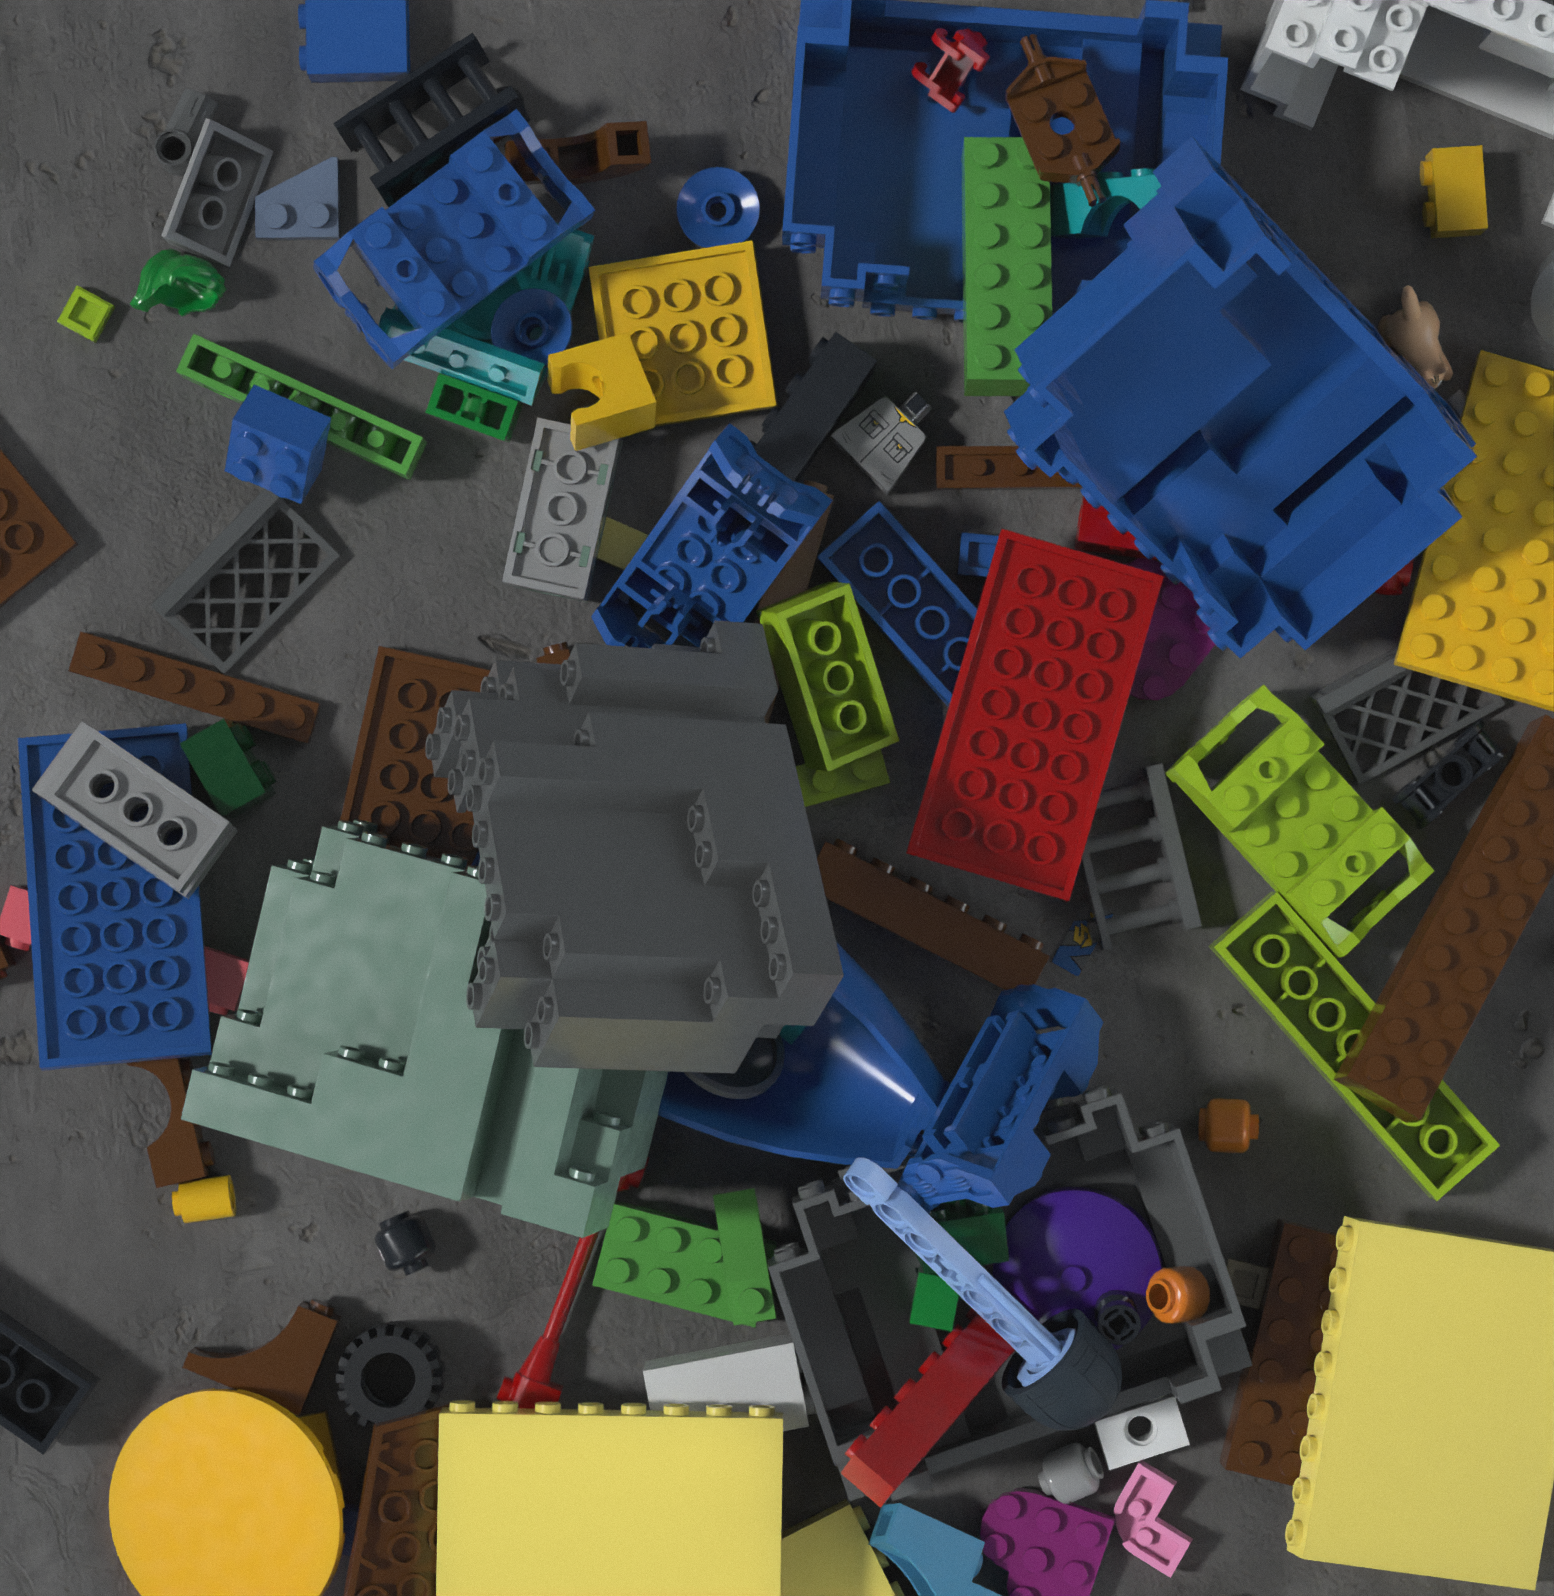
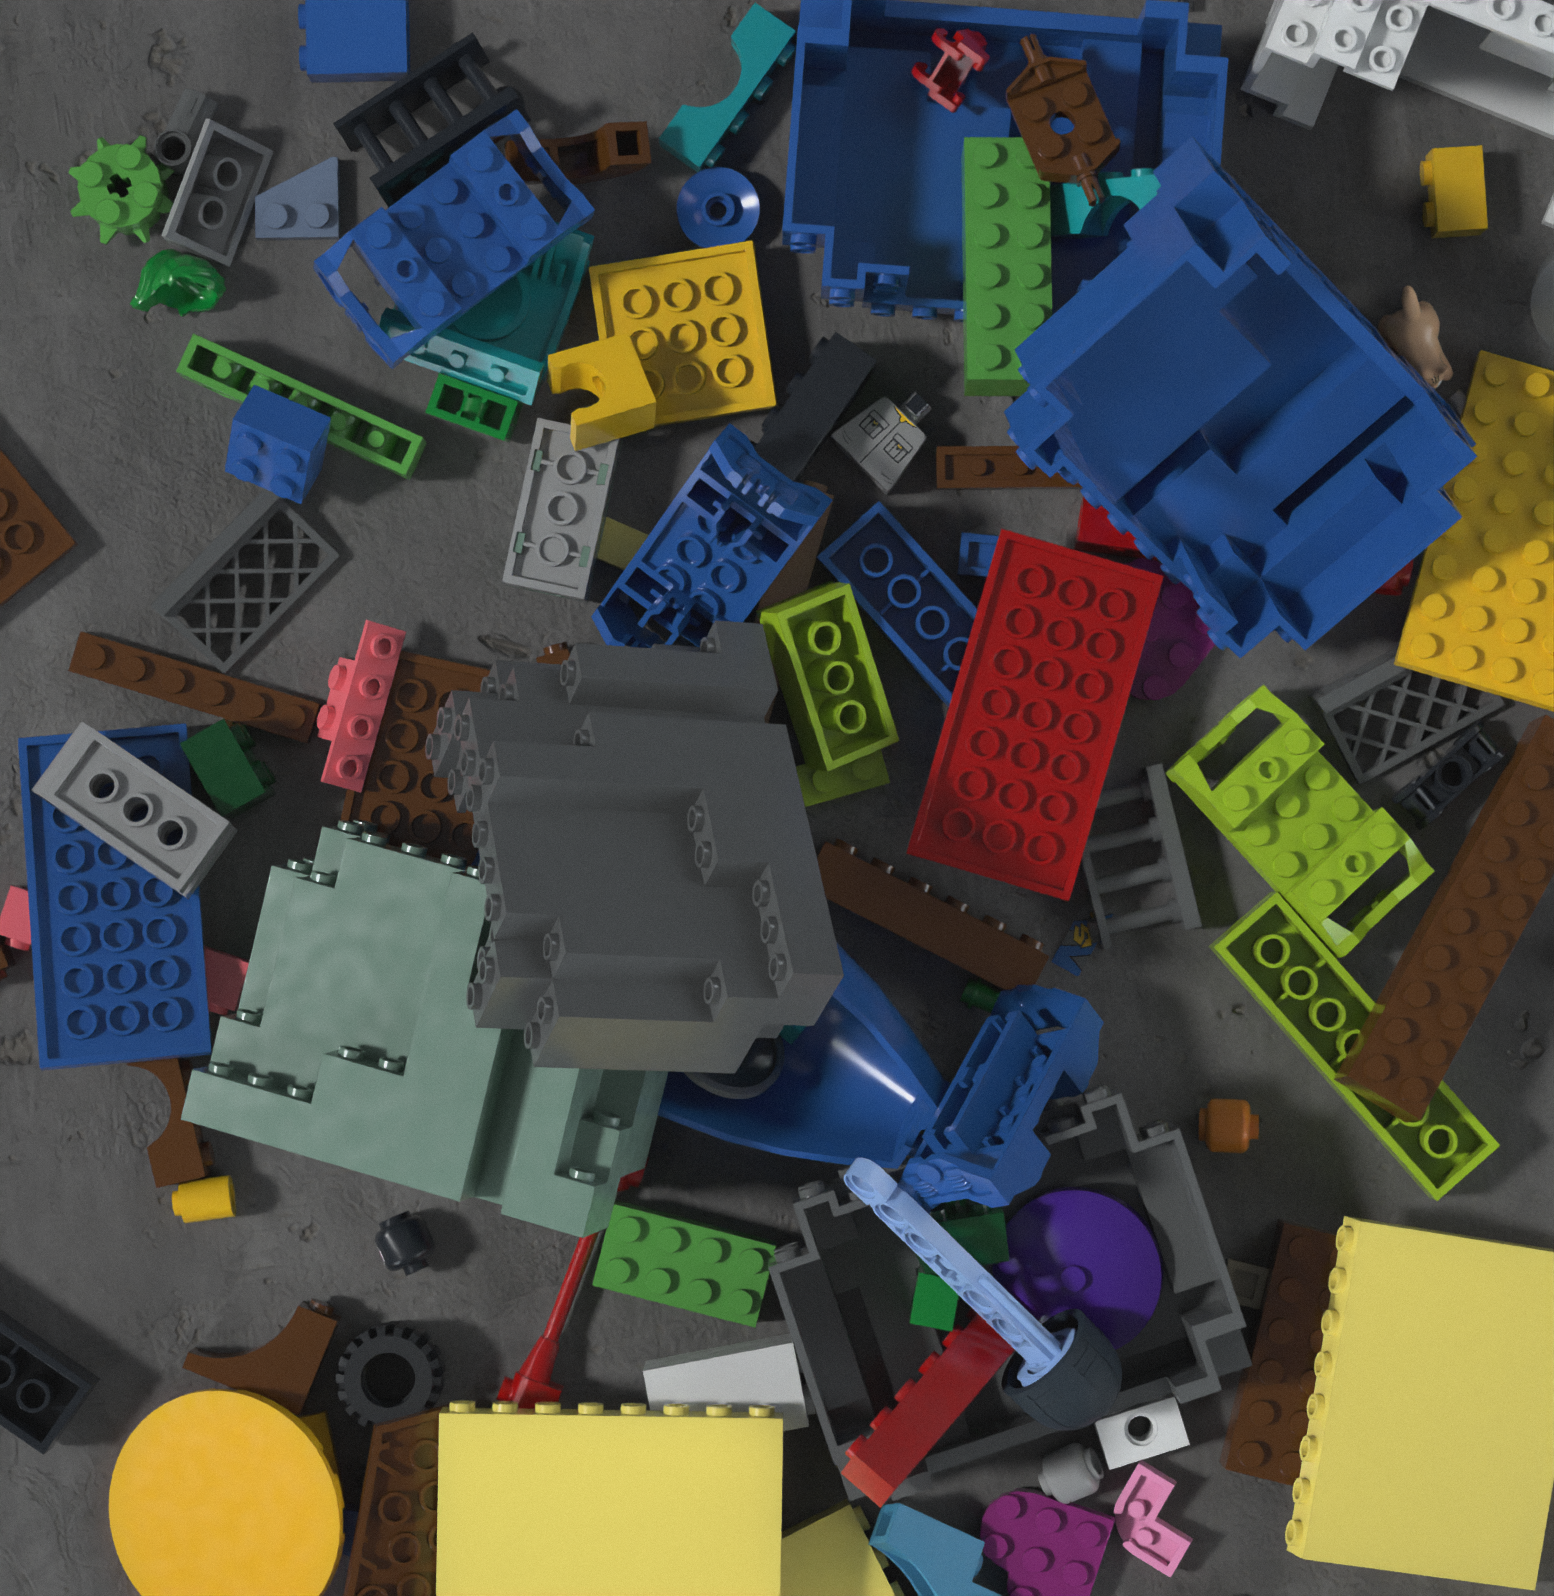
lime tile [57,286,115,343] -> none
blue dish [491,288,573,368] -> none
bright green slope [713,1188,776,1326] -> none
black wheel [1094,1290,1141,1345] -> none
orange head [1146,1266,1210,1324] -> none
none -> bright green brick [69,135,174,245]
none -> coral bracket [317,620,406,793]
none -> teal arch [659,3,796,172]
none -> green pin [960,977,1001,1013]

